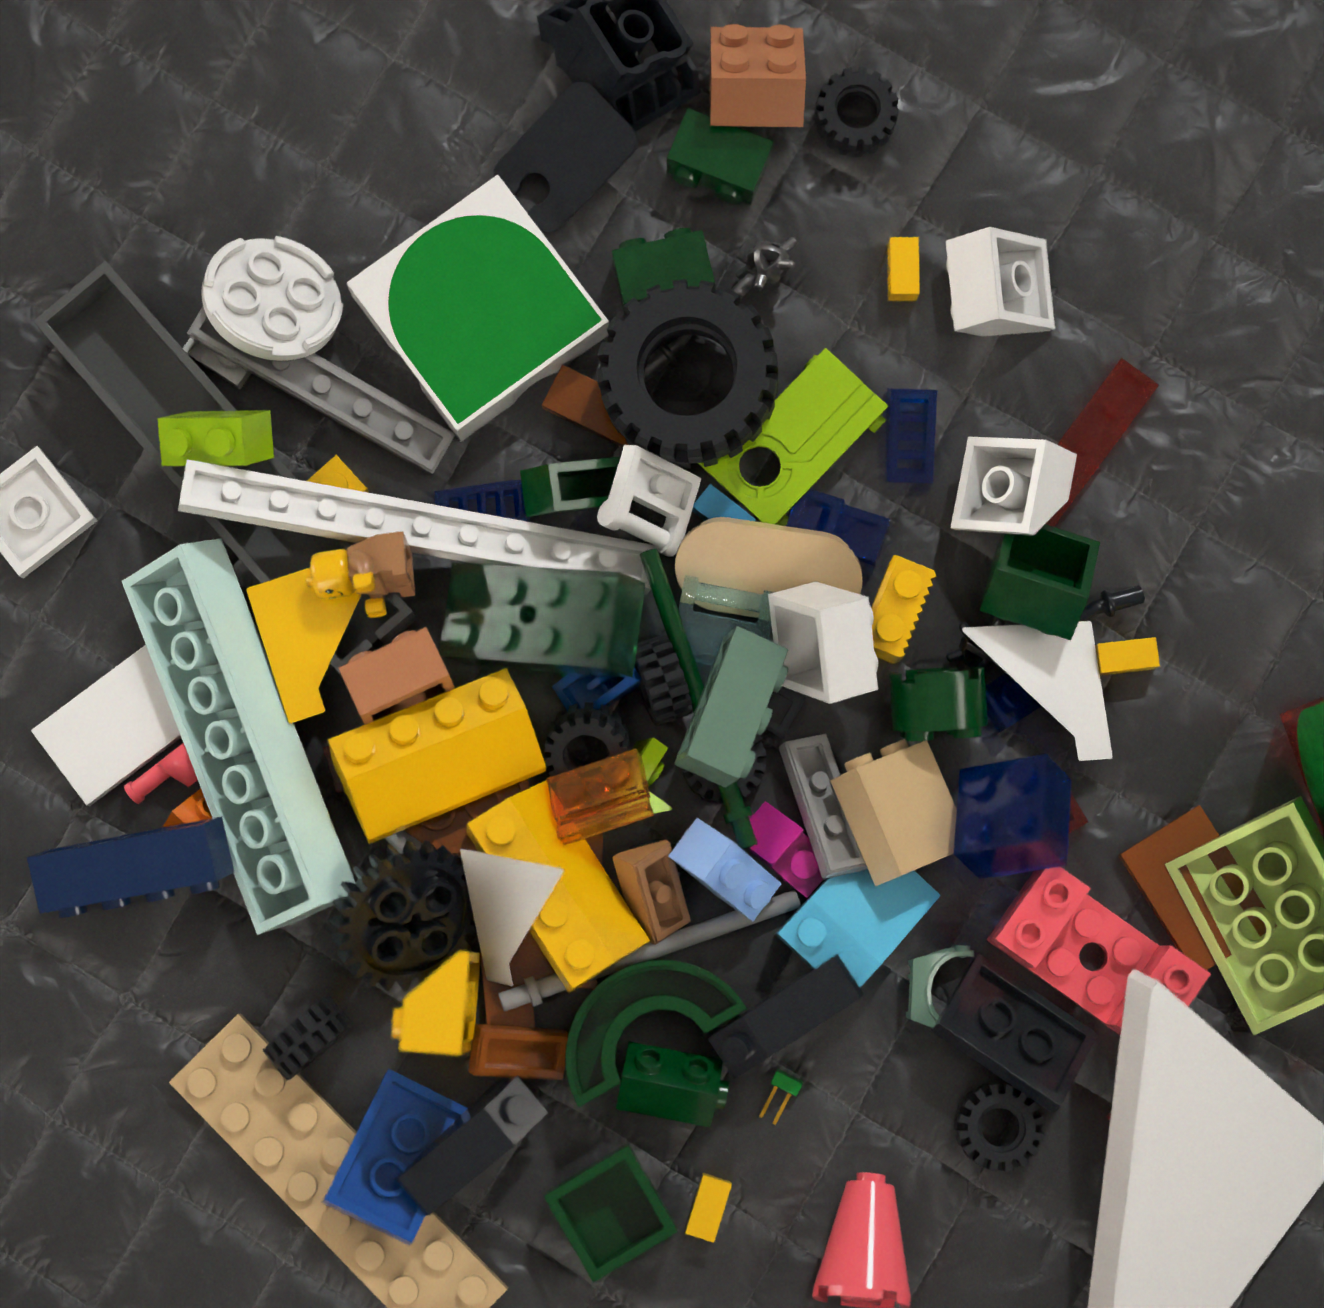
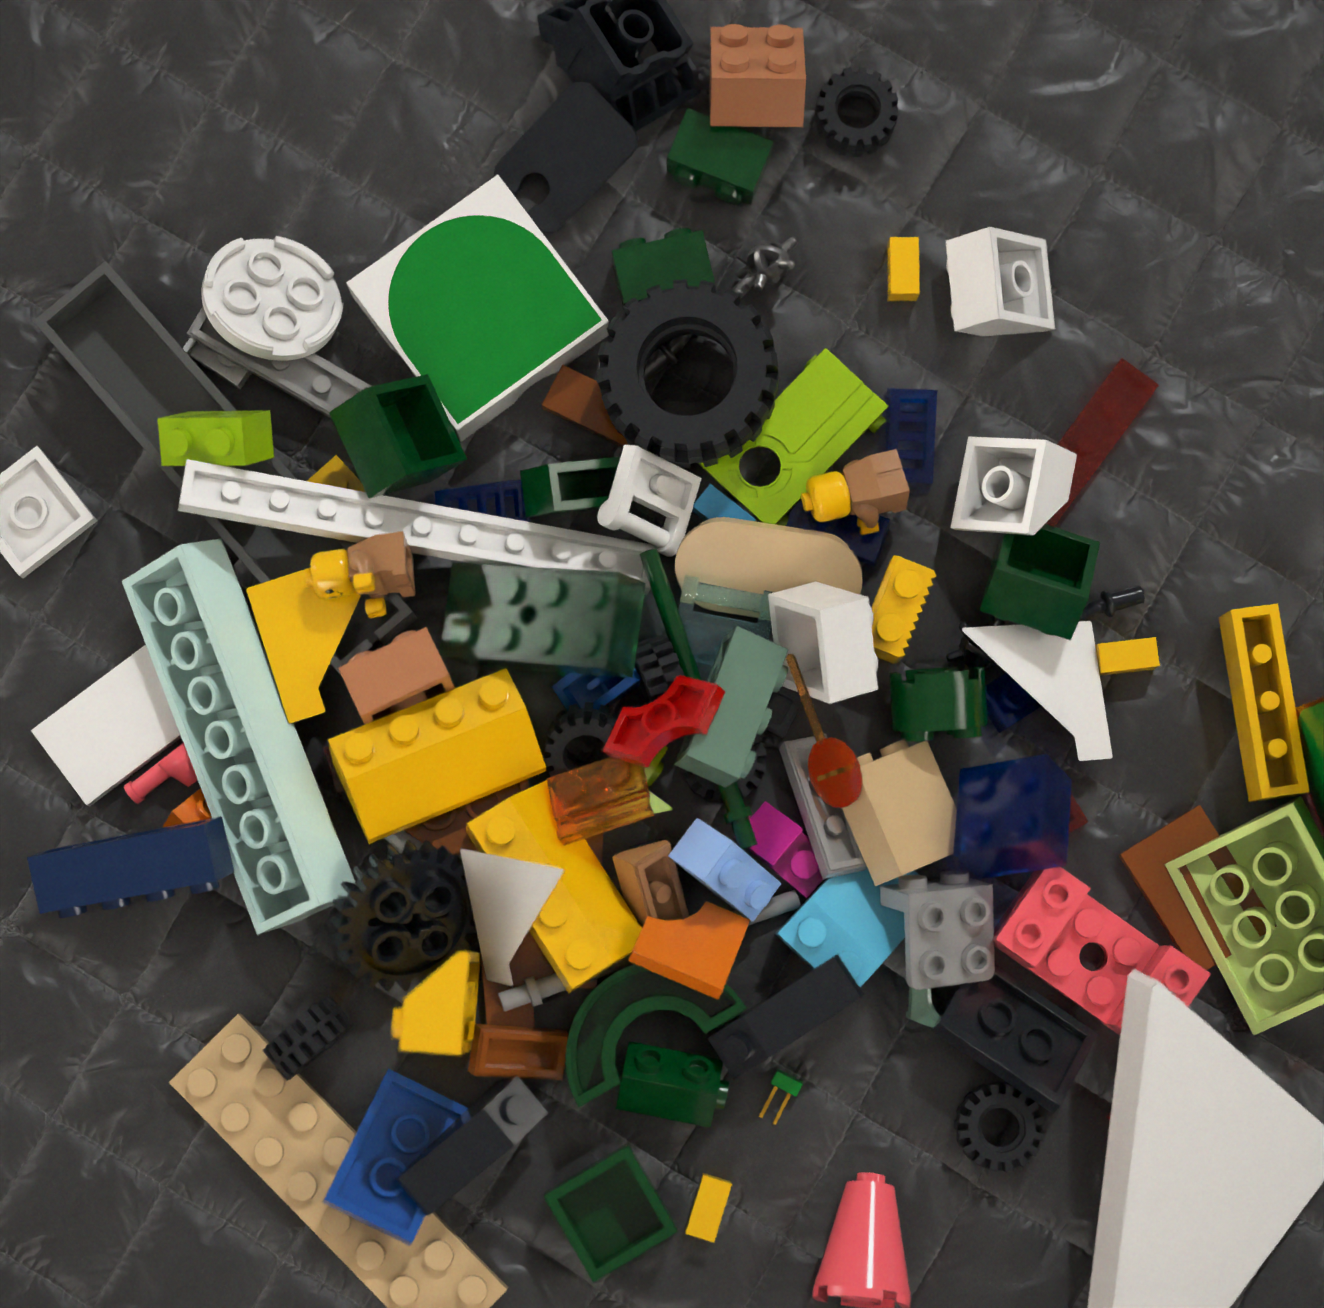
none -> dark green piece [329,374,467,499]
none -> red tile [603,675,725,768]
none -> orange tile [628,901,750,999]
none -> clear orange piece [786,654,863,808]
none -> medium nougat piece [801,449,910,535]
none -> light grey bracket [880,870,995,990]
none -> yellow brick [1219,603,1309,802]

